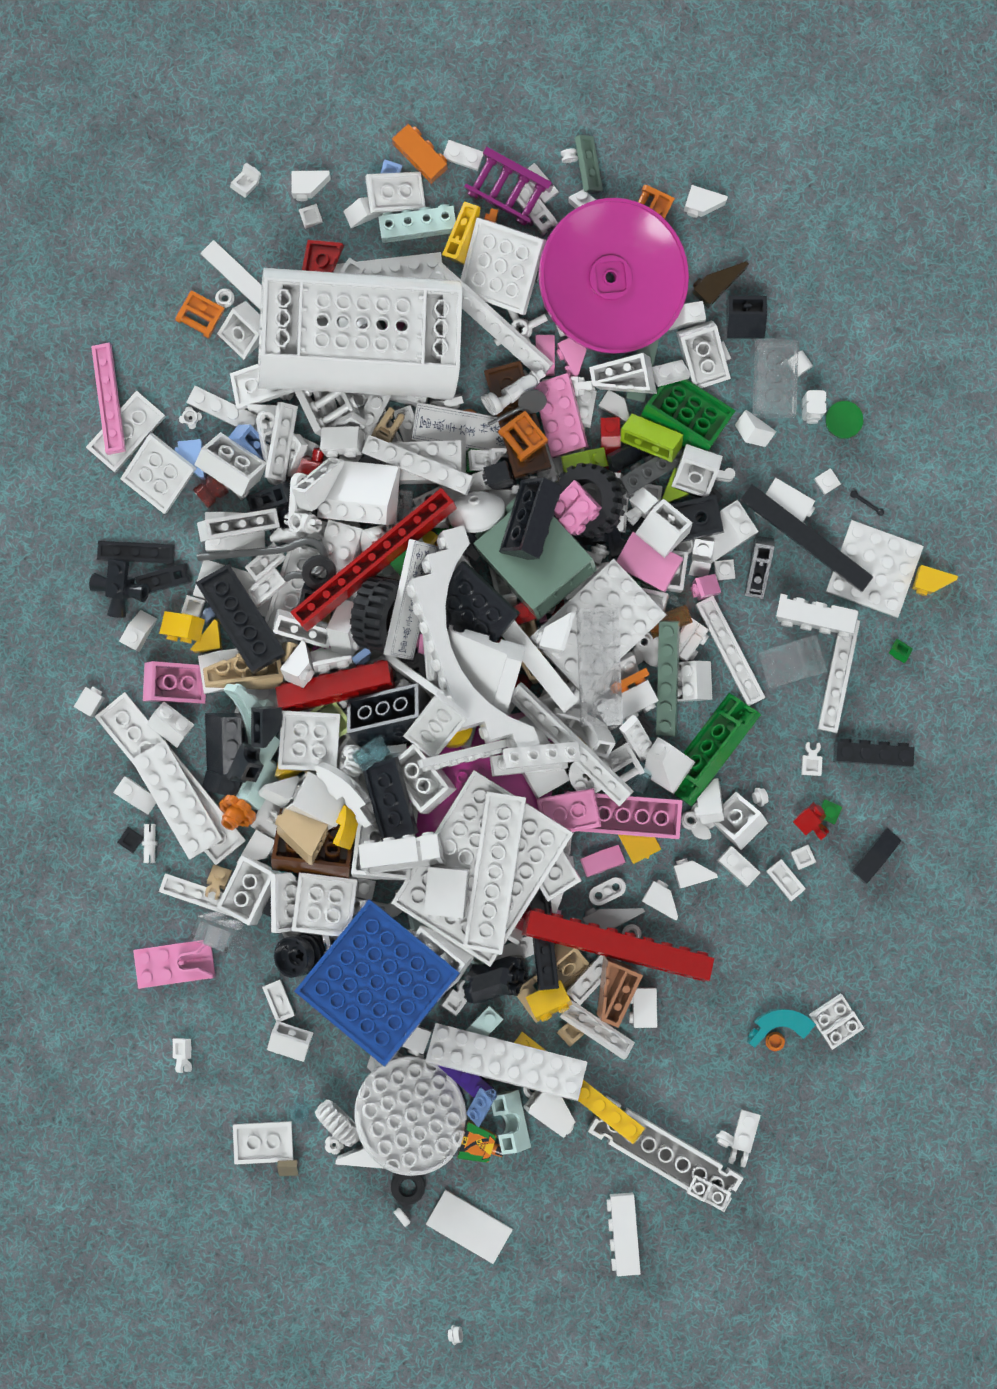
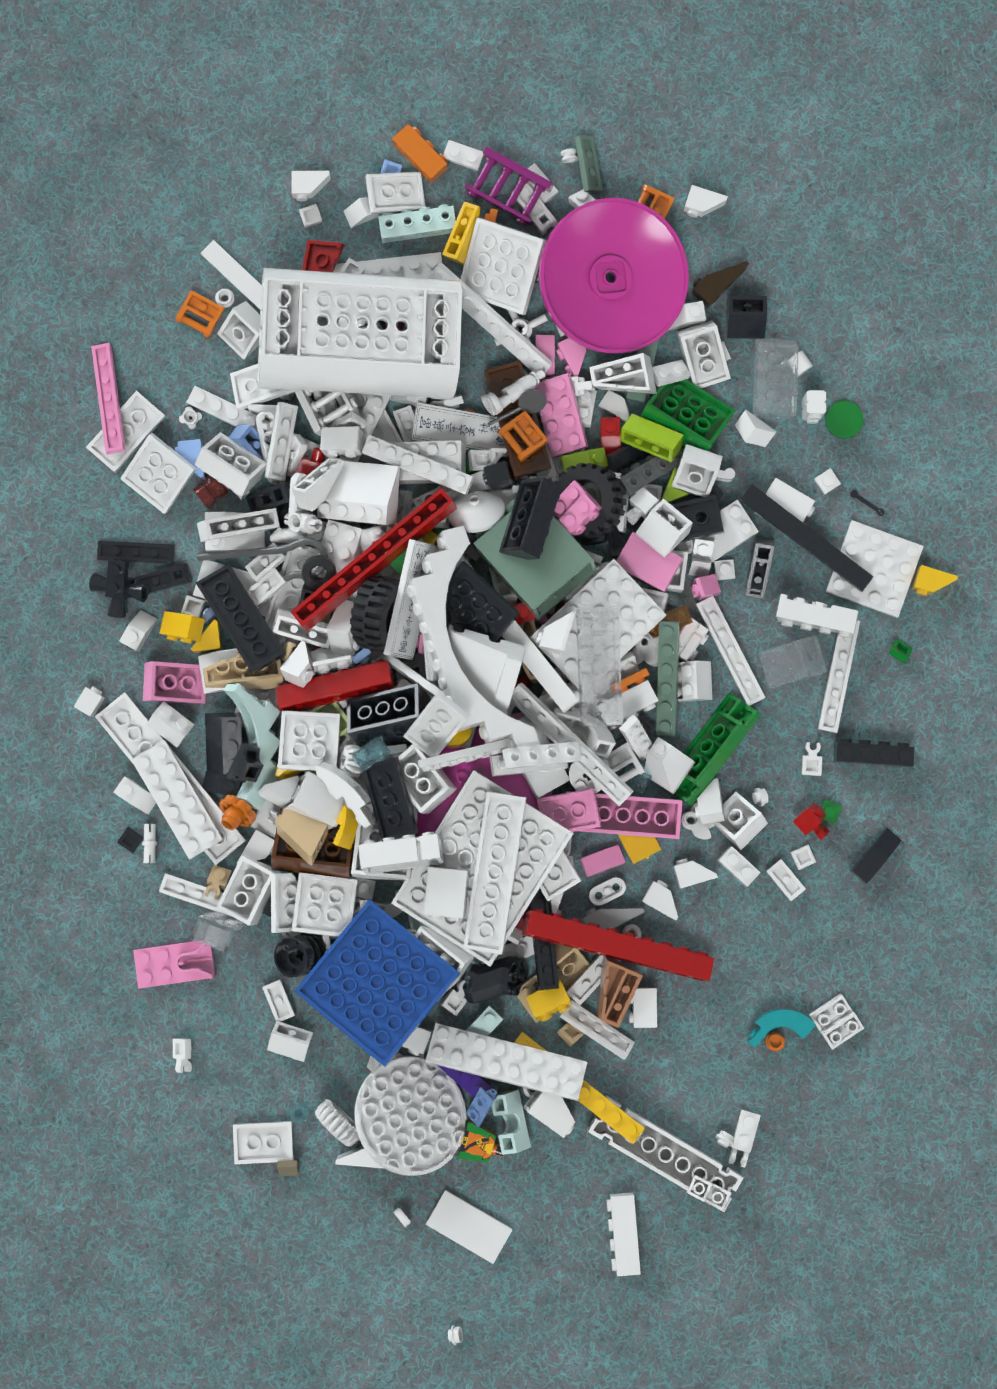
white bracket [230,163,261,198] -> none
black slope [251,706,283,748] -> none
white plate [325,1136,344,1154] -> none
tan piece [371,407,405,442] -> none
black tyre [390,1174,426,1205] -> none
white plate [591,544,609,559] -> none

